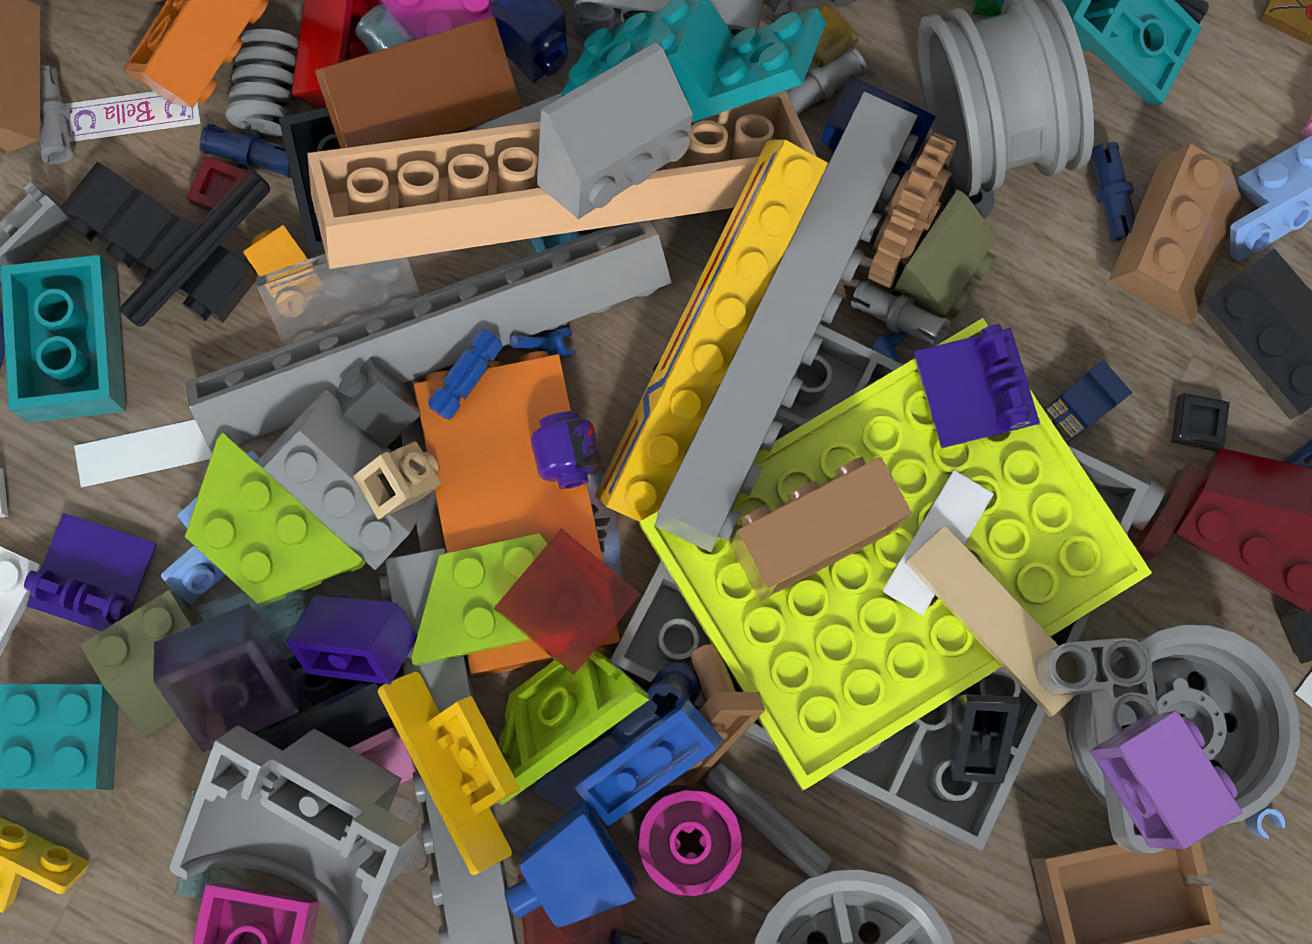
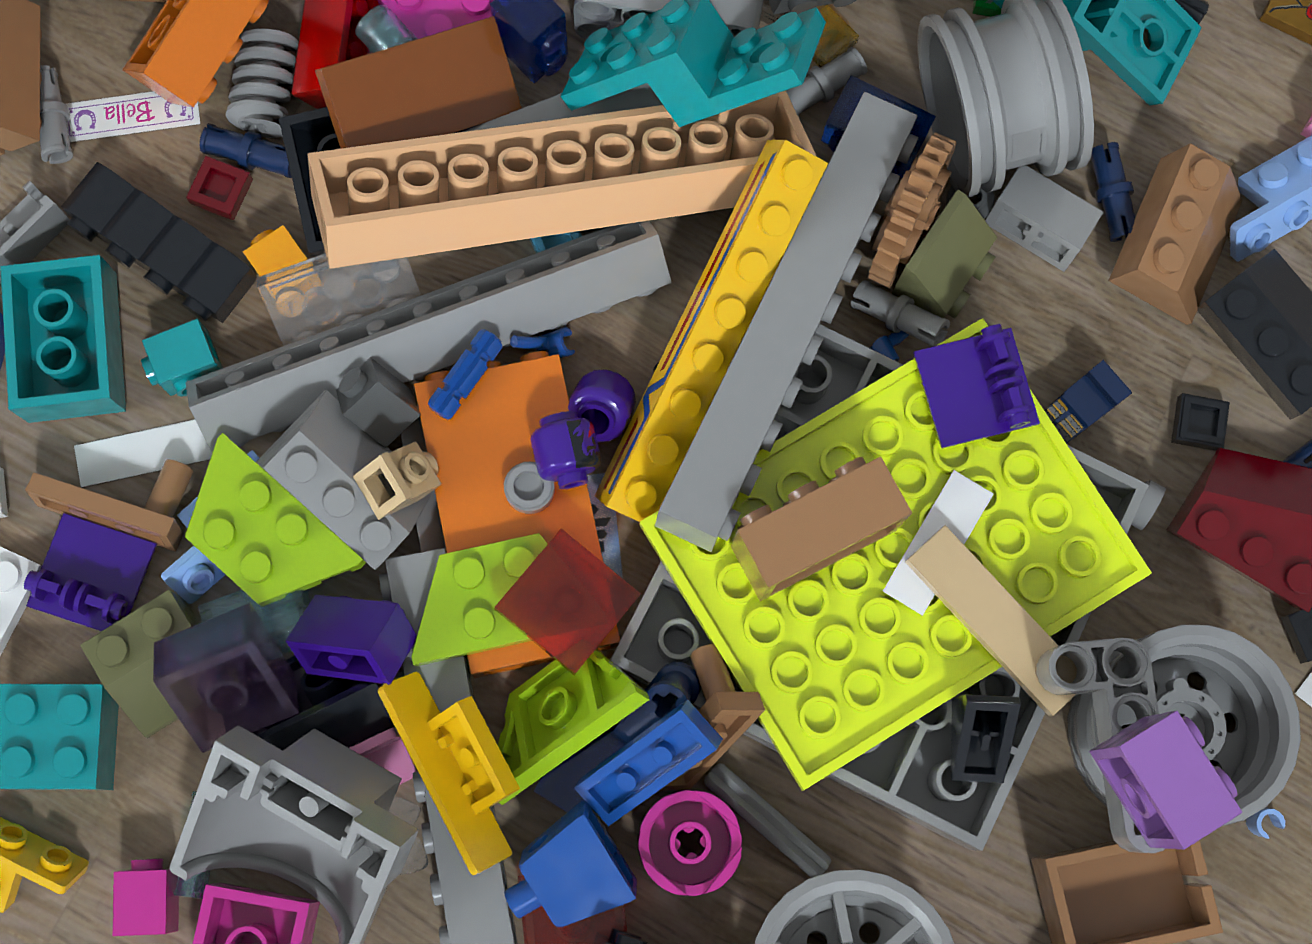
black axle [120,170,271,327] -> none
light grey slope [537,42,693,219] -> none
clear red tile [1133,463,1206,561] -> none
none -> medium nougat piece [25,459,194,552]
none -> dark pink brick [112,859,179,936]
none -> teal brick [141,318,223,397]
none -> light grey tile [504,461,555,514]
none -> dark purple head [568,369,636,442]
none -> light grey hinge [985,165,1103,272]

